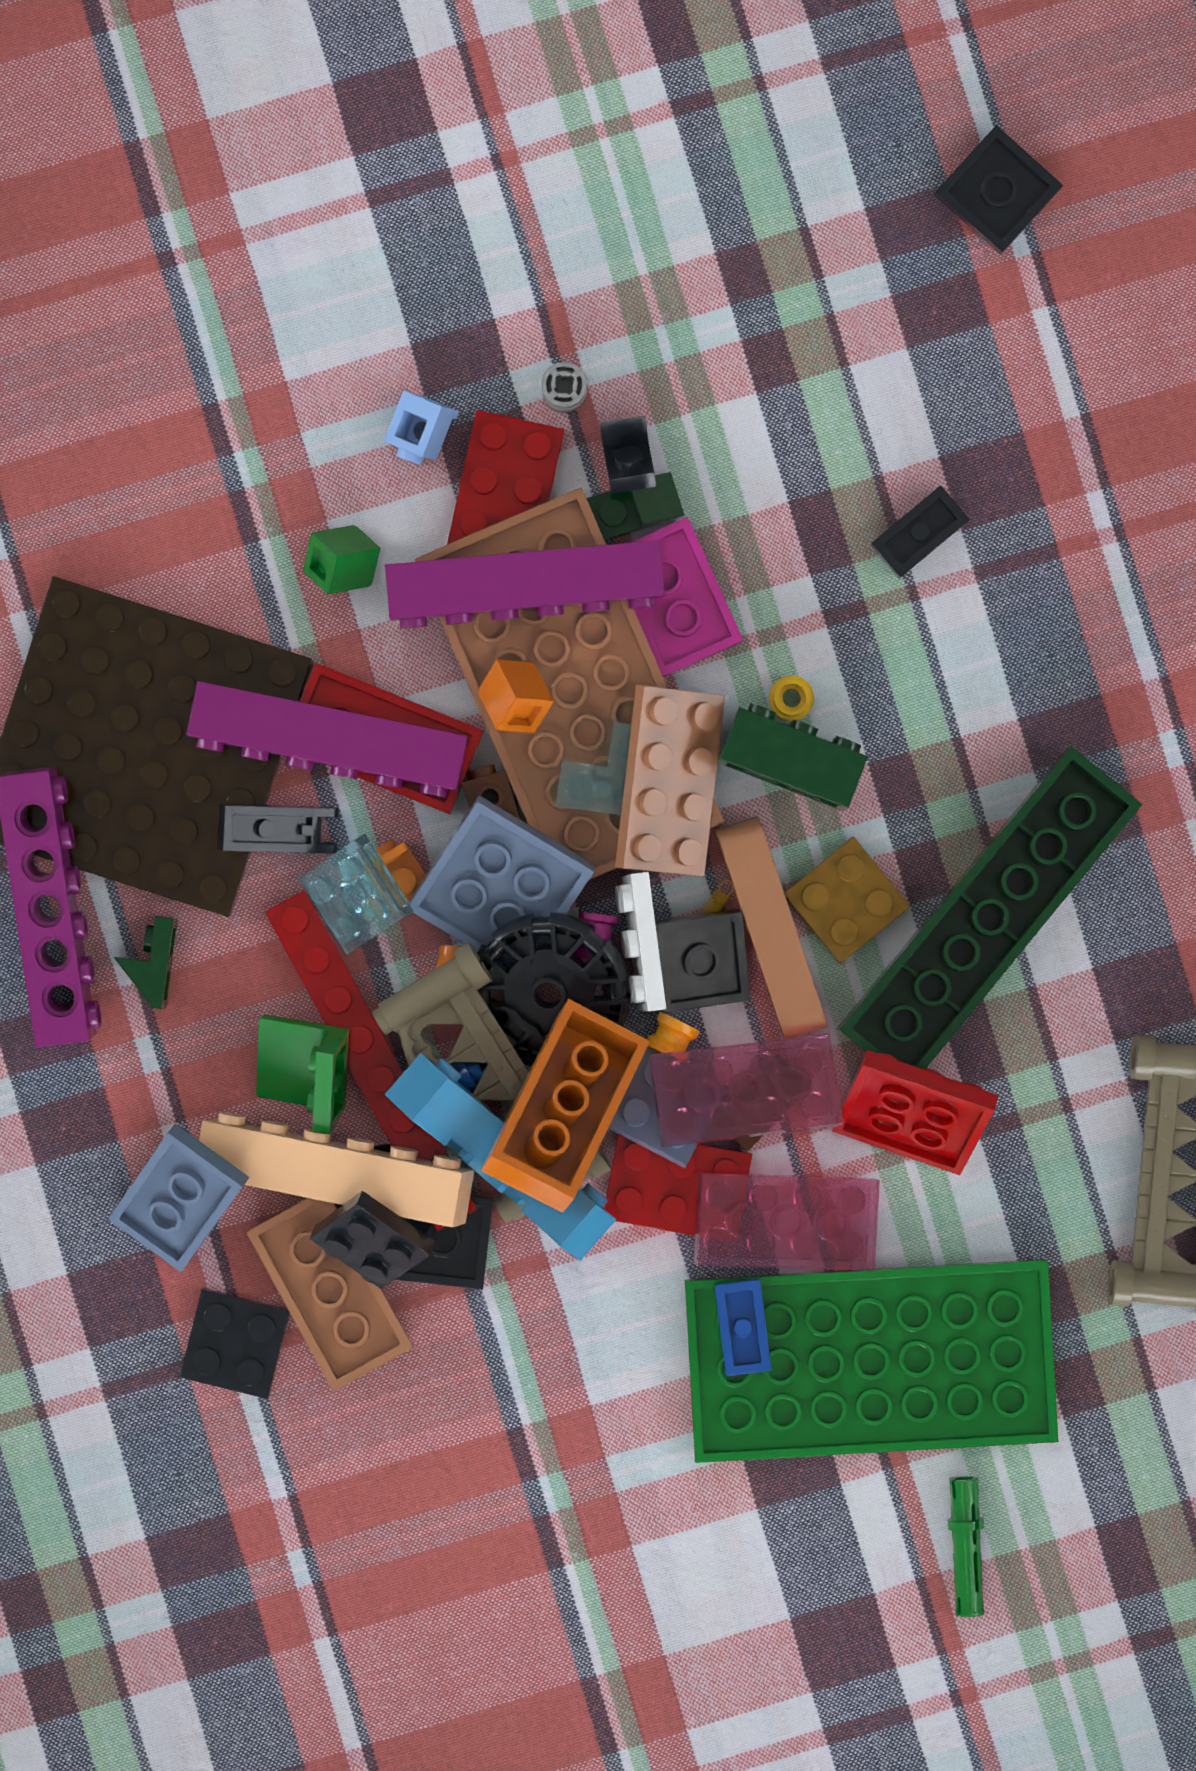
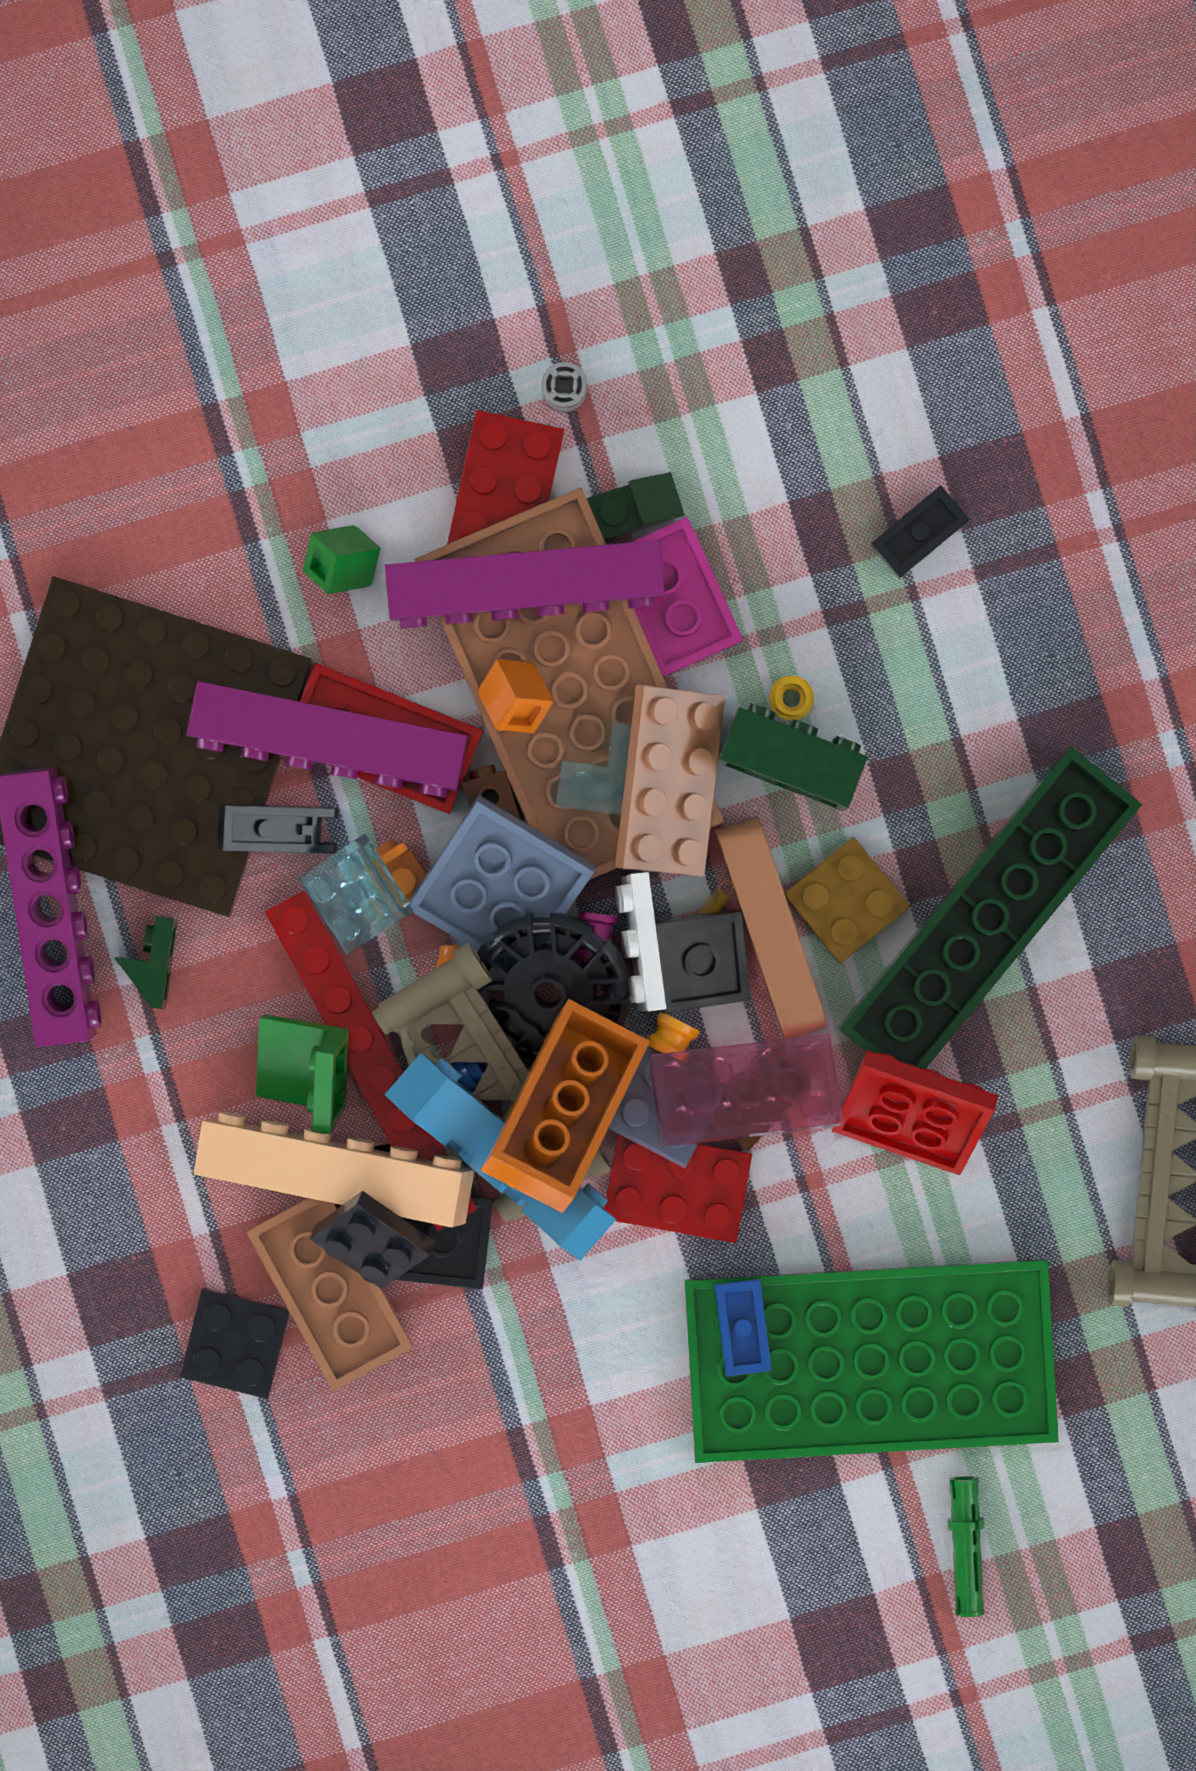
sand blue plate [108,1124,250,1272] -> none
light blue brick [384,390,459,465] -> none
black slope [600,416,656,494] -> none
clear pink plate [694,1172,880,1270] -> none
black plate [934,125,1063,255] -> none

